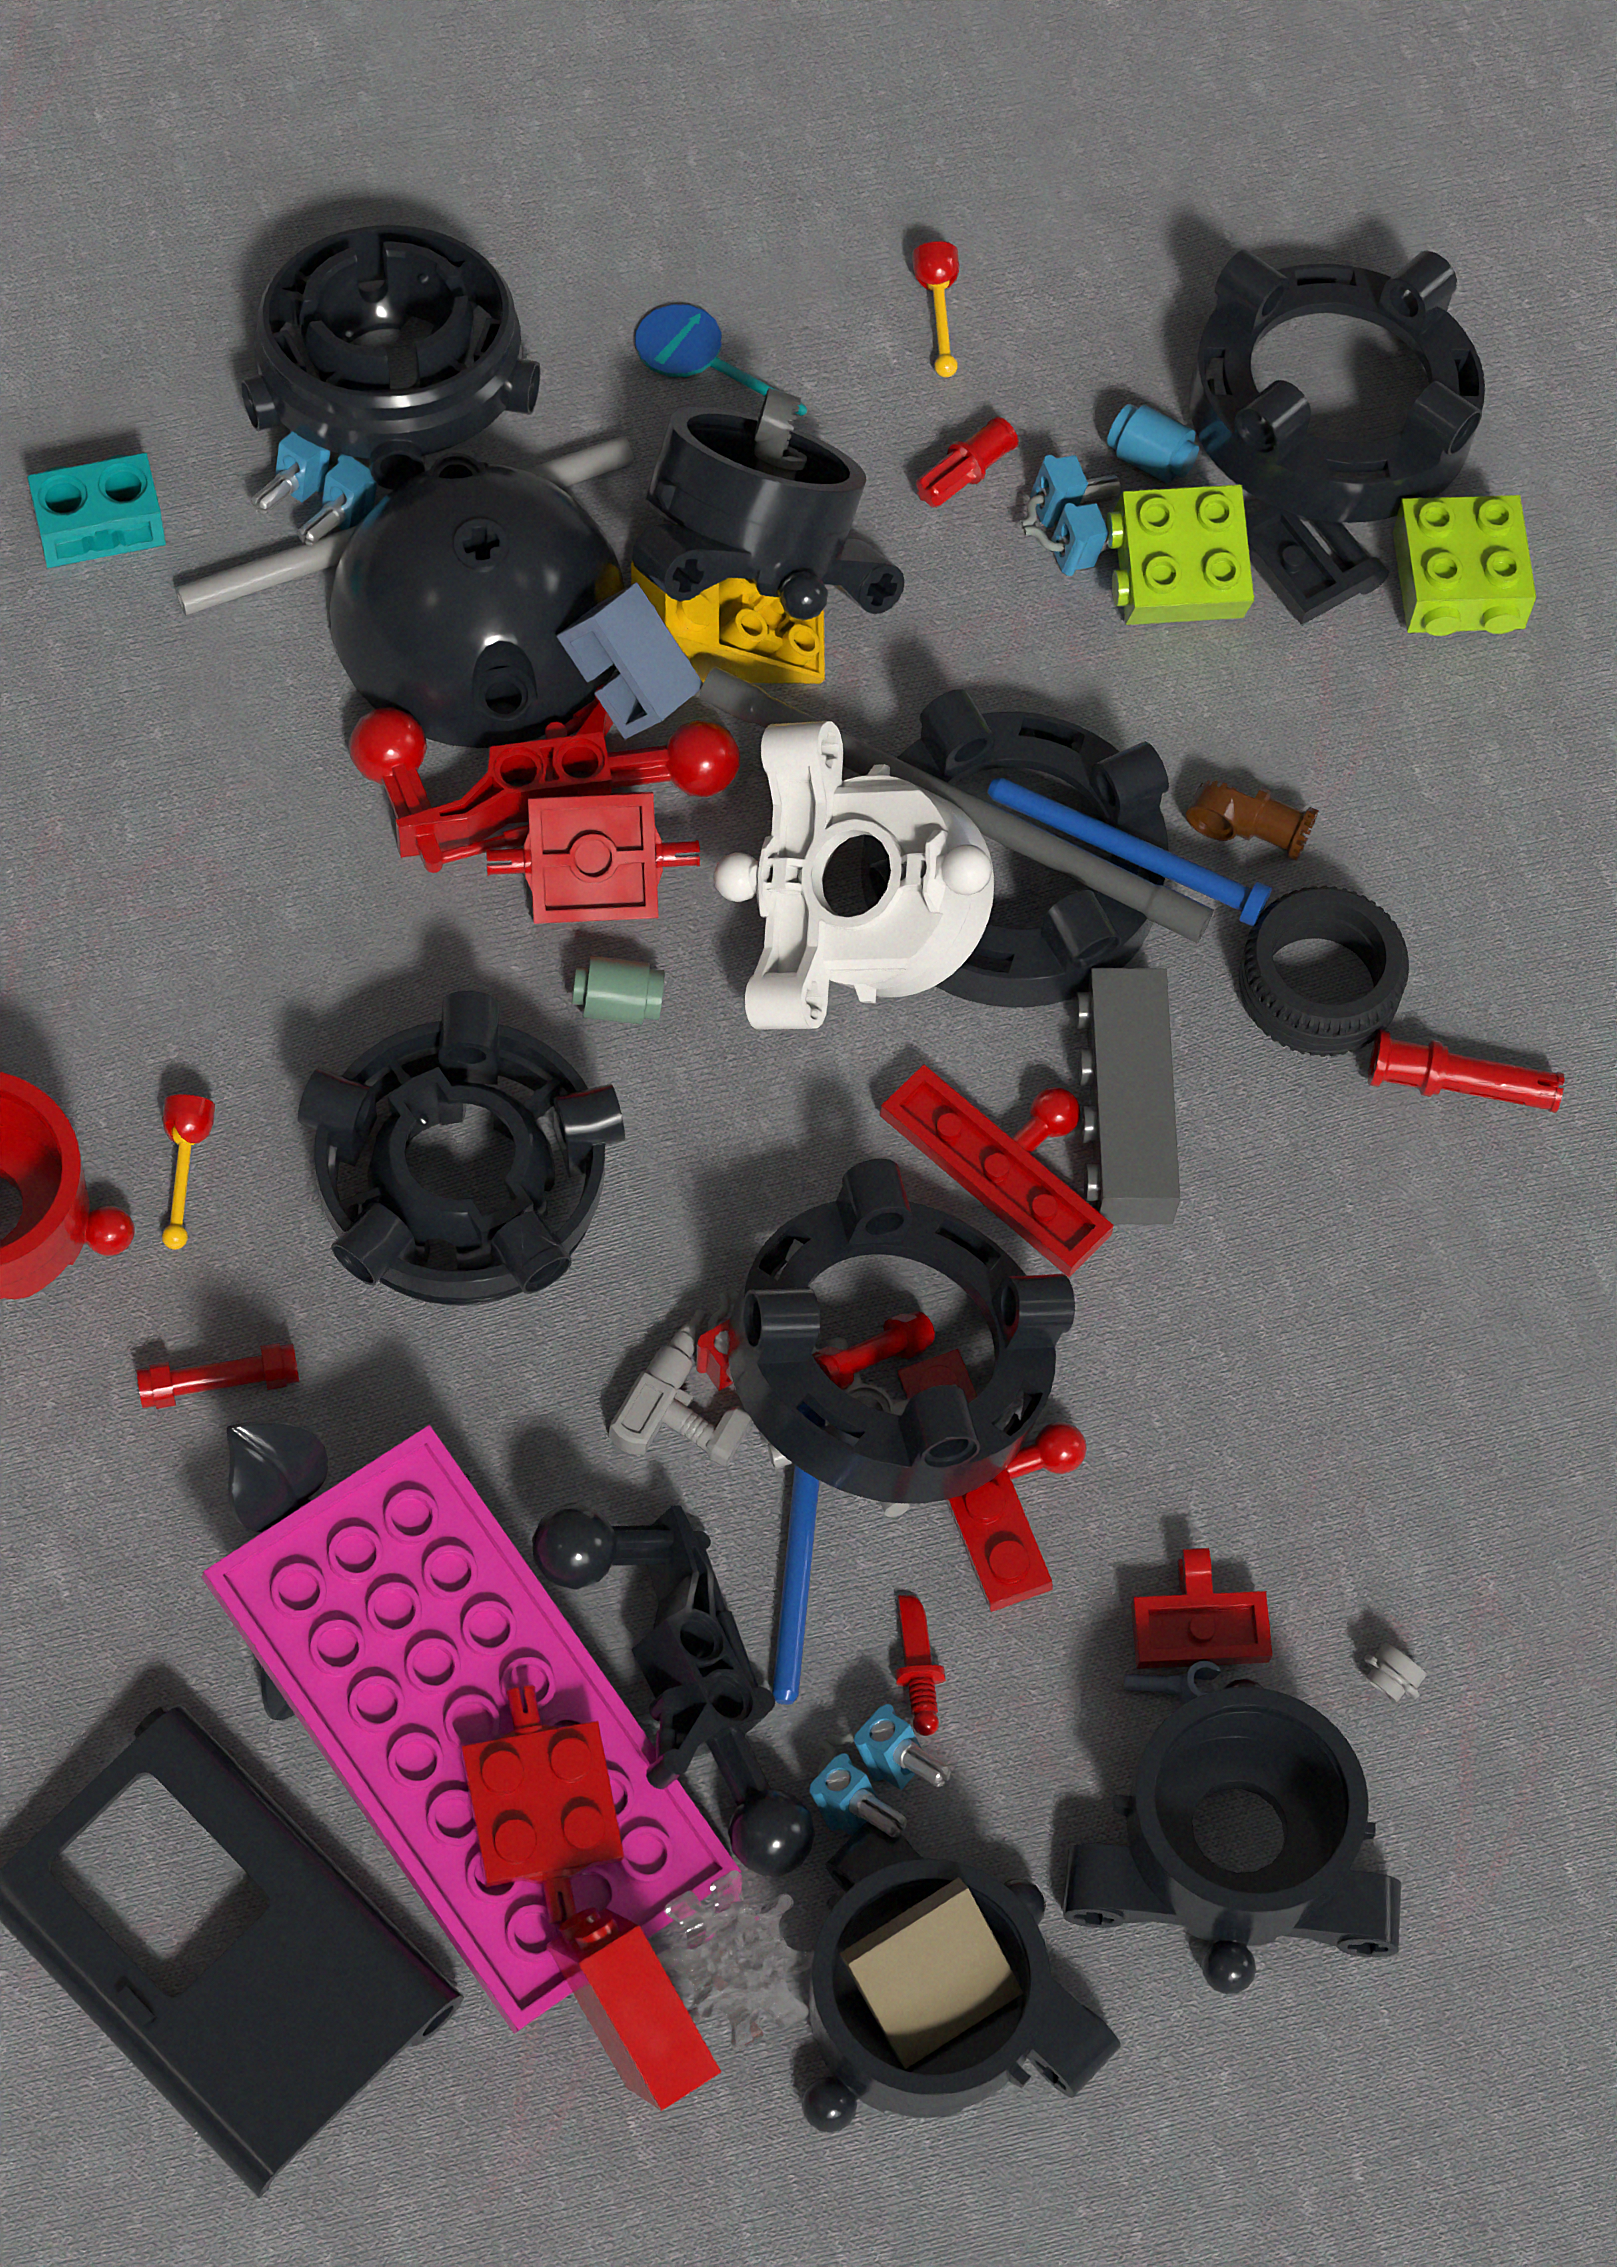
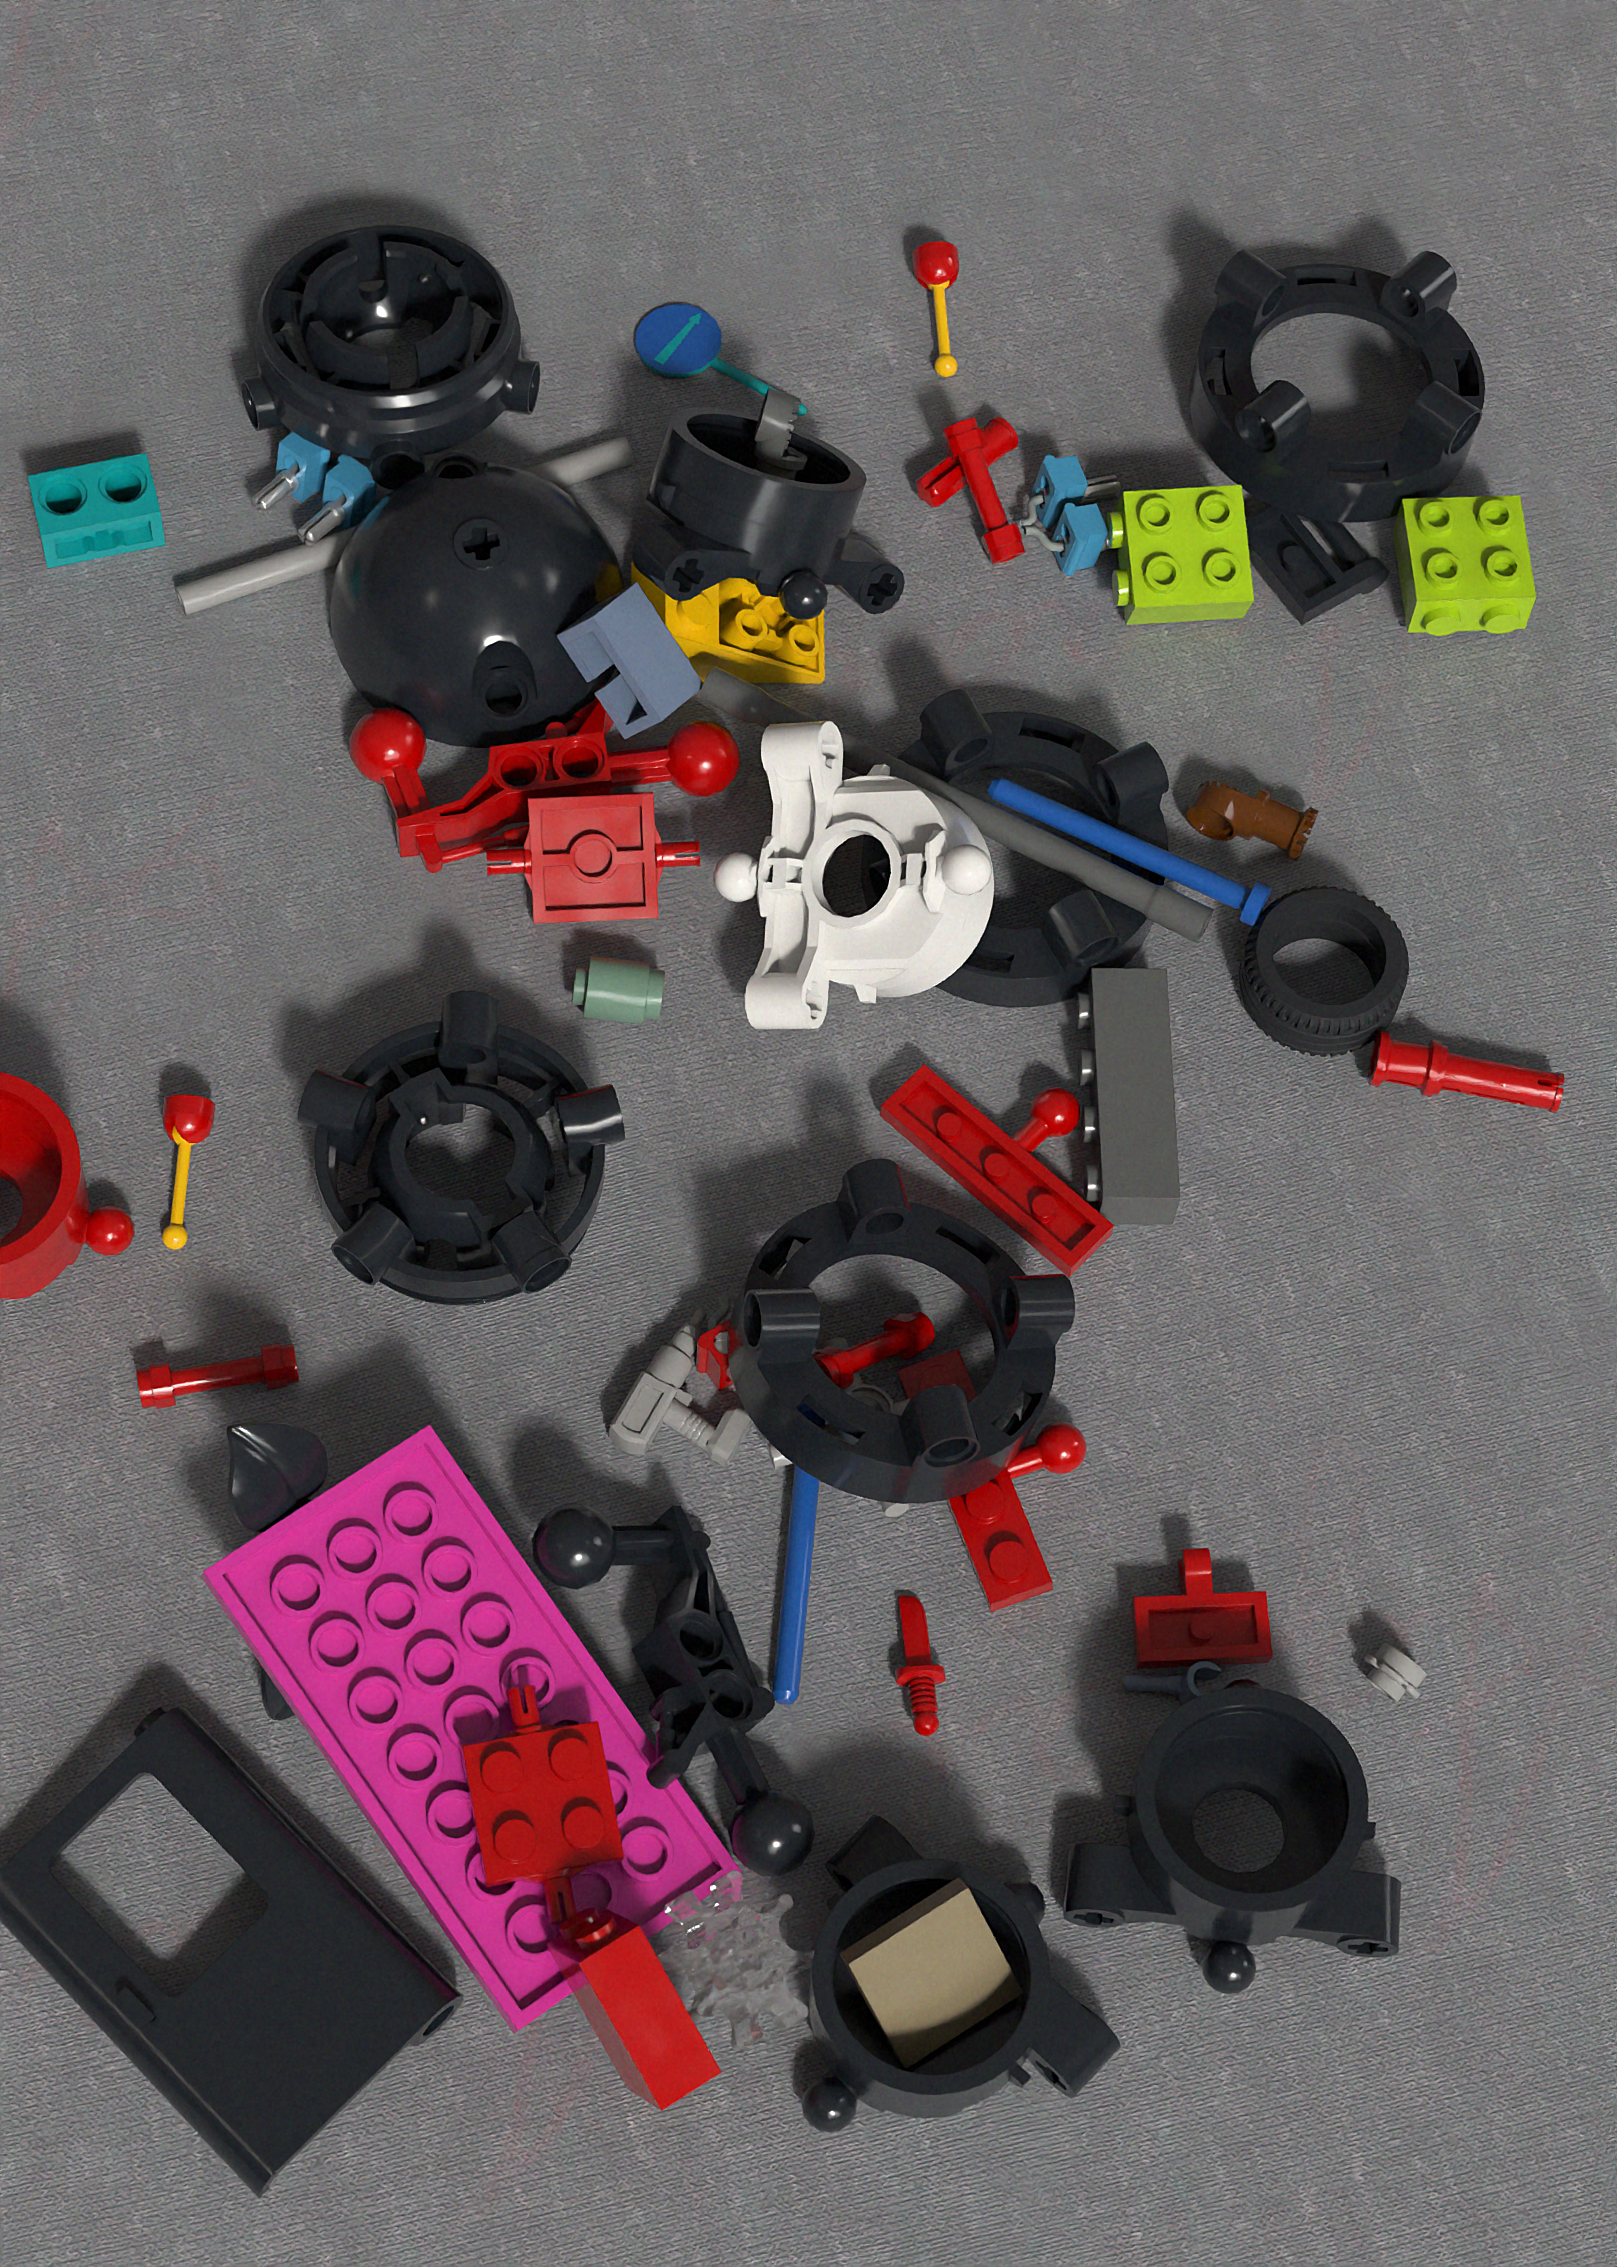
piece [809,1704,951,1837] -> none
dark azure brick [1107,404,1199,483] -> none
none -> red bar [942,417,1026,565]

